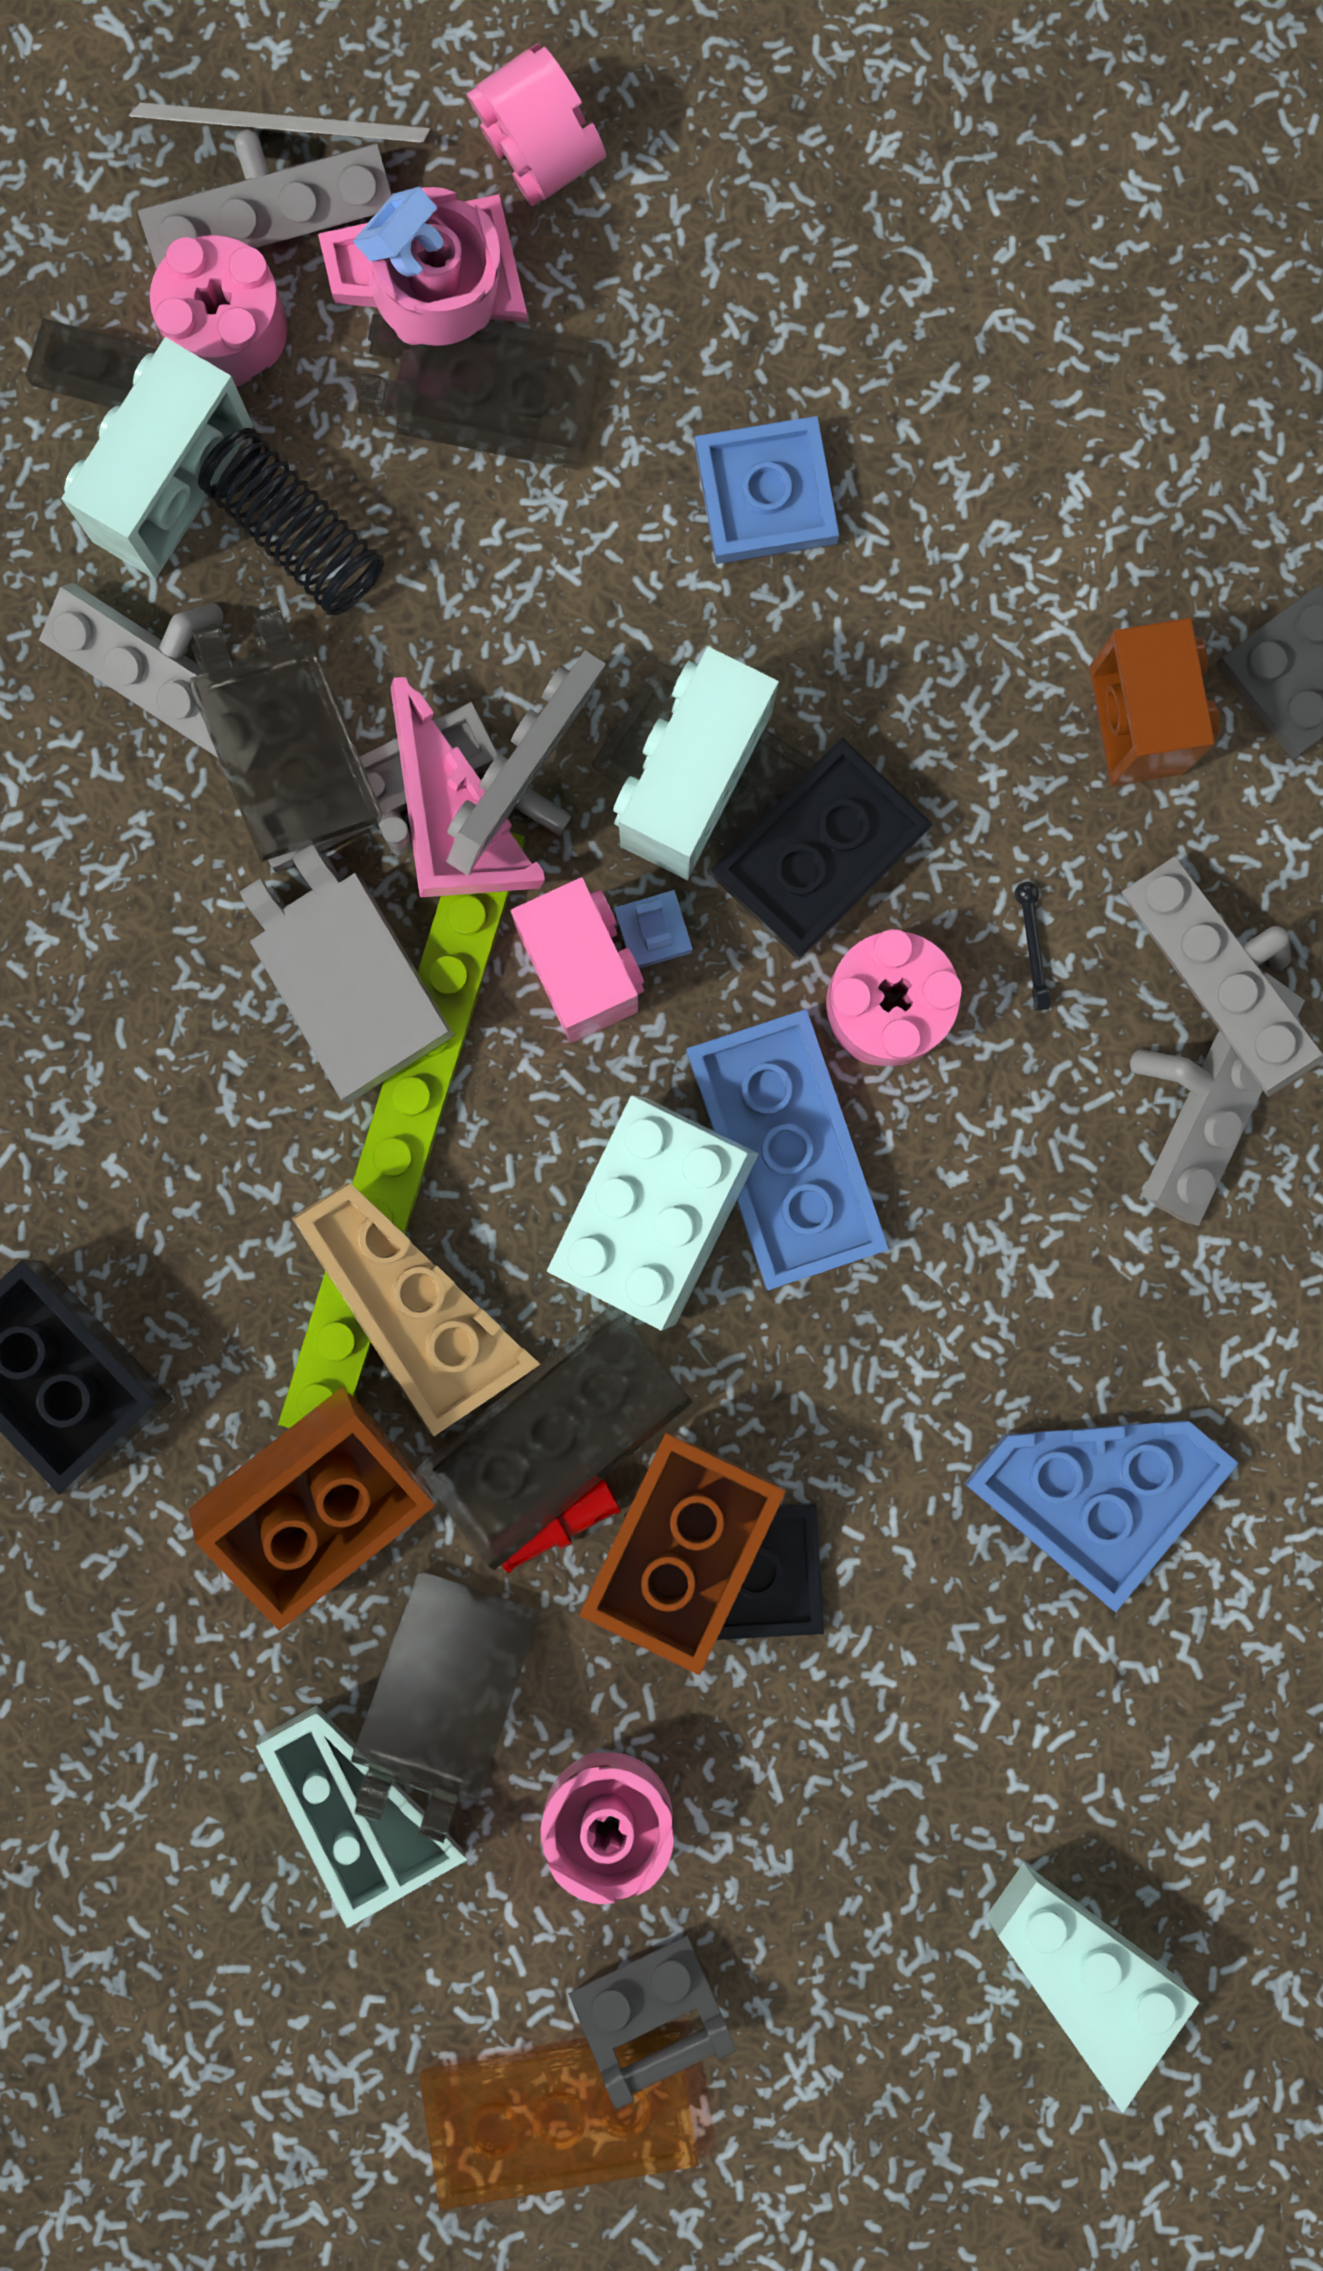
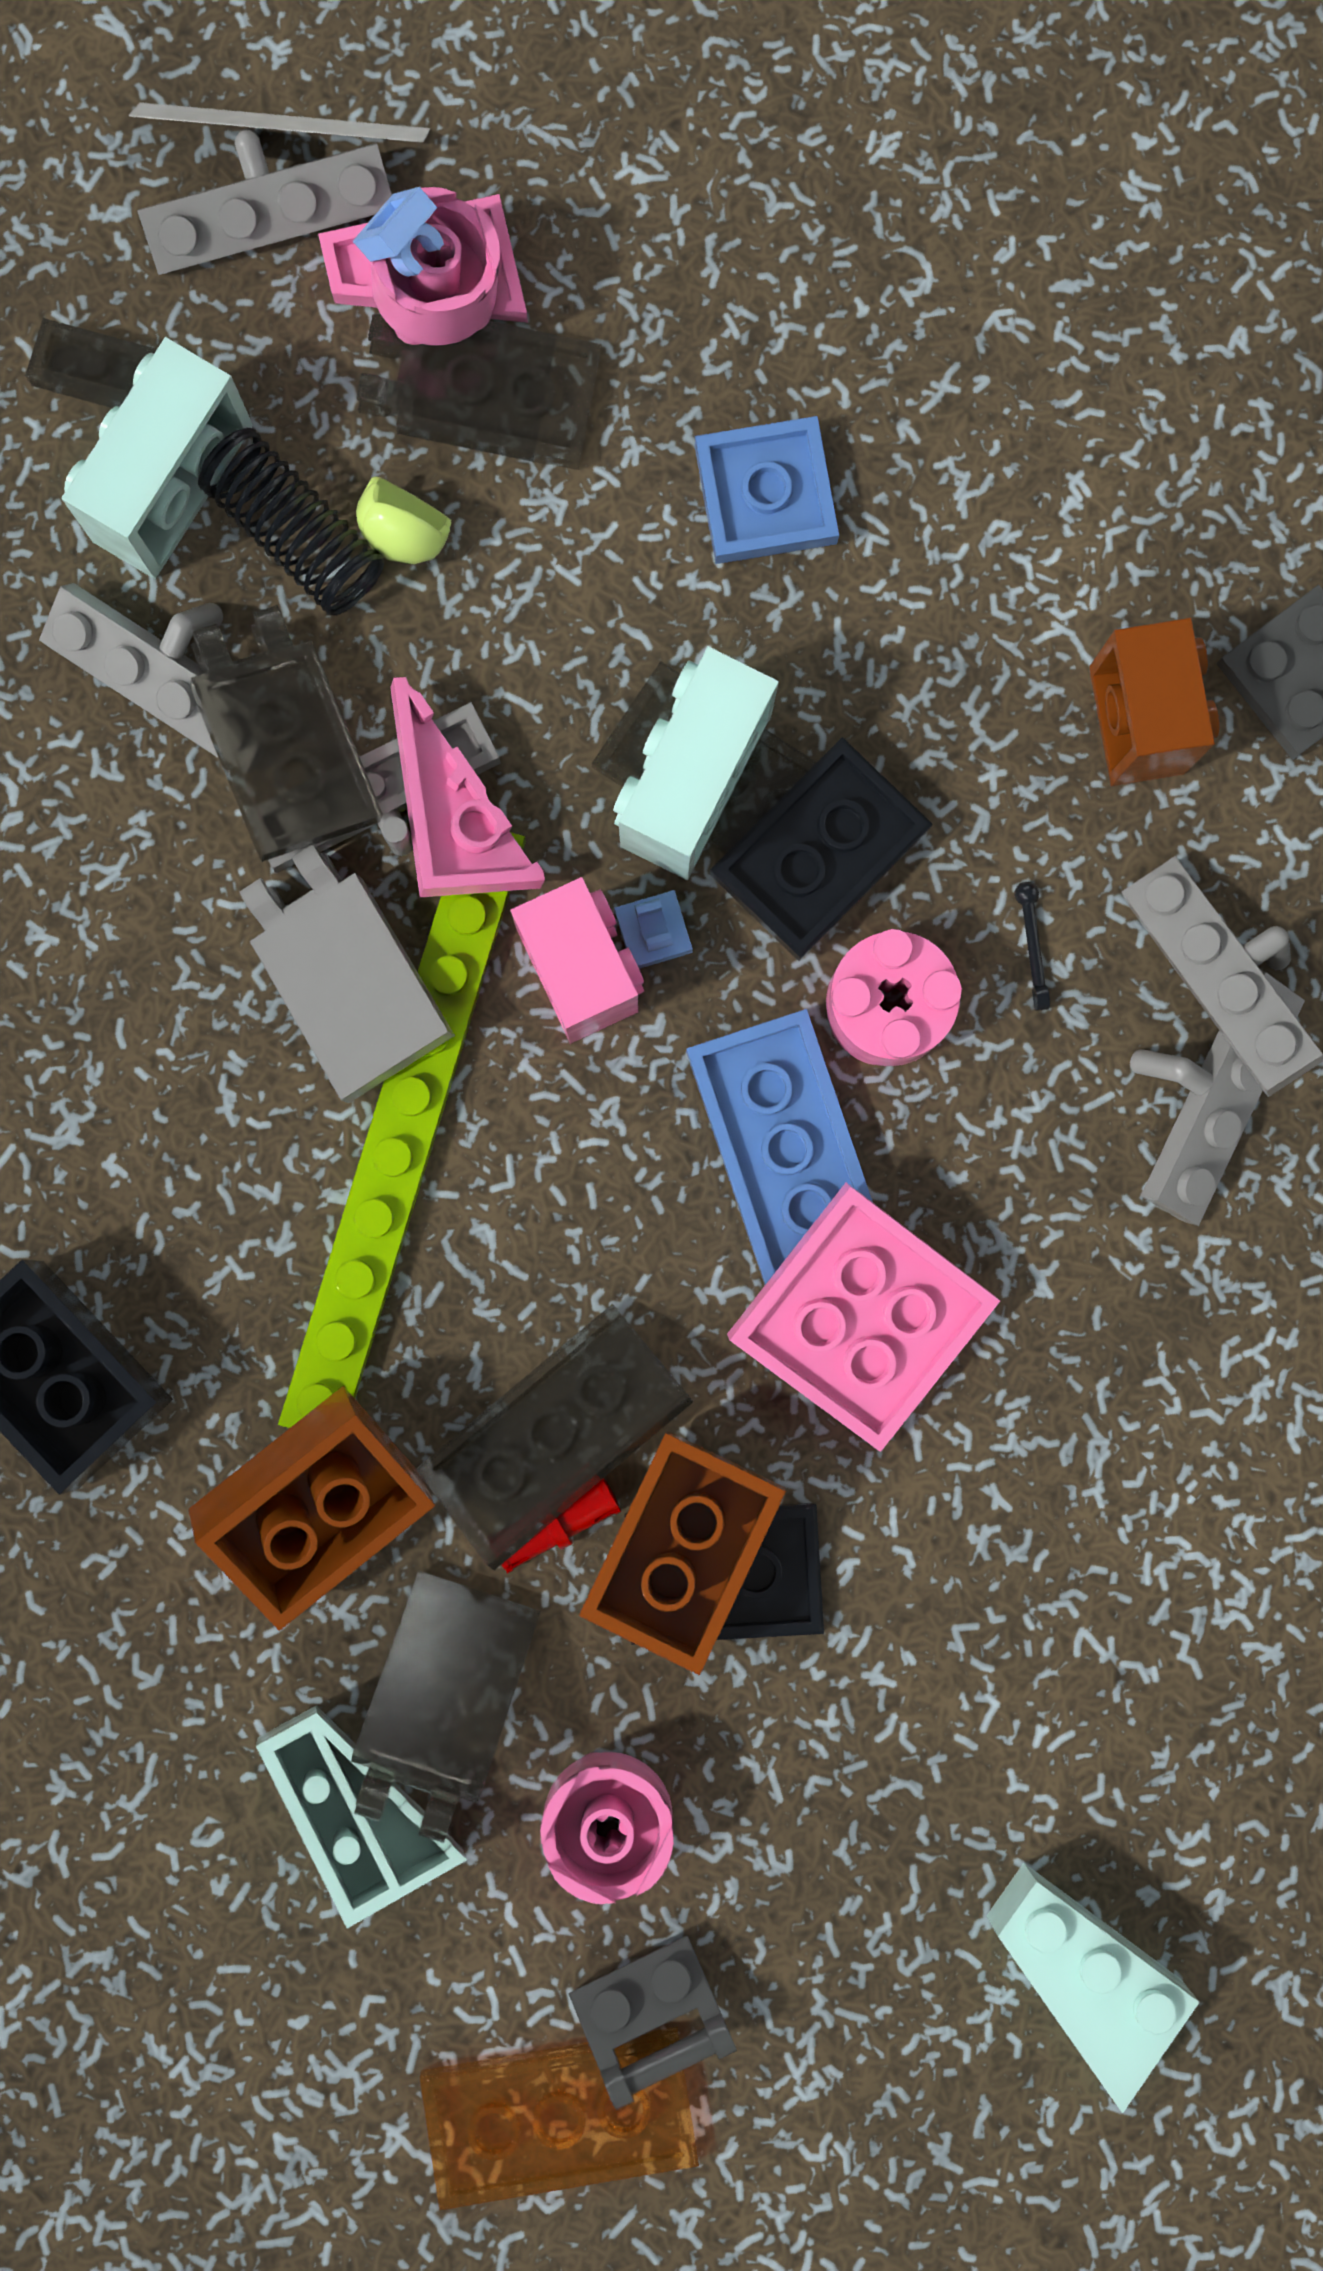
bright pink brick [150,235,288,386] -> none
tan wing [292,1183,541,1437] -> none
light grey plate [446,650,606,876] -> none
bright pink brick [467,43,606,206] -> none
light aqua brick [547,1095,759,1331] -> none
medium blue plate [964,1420,1239,1612] -> none
none -> yellowish green hair [356,477,451,565]
none -> bright pink plate [727,1182,1000,1452]

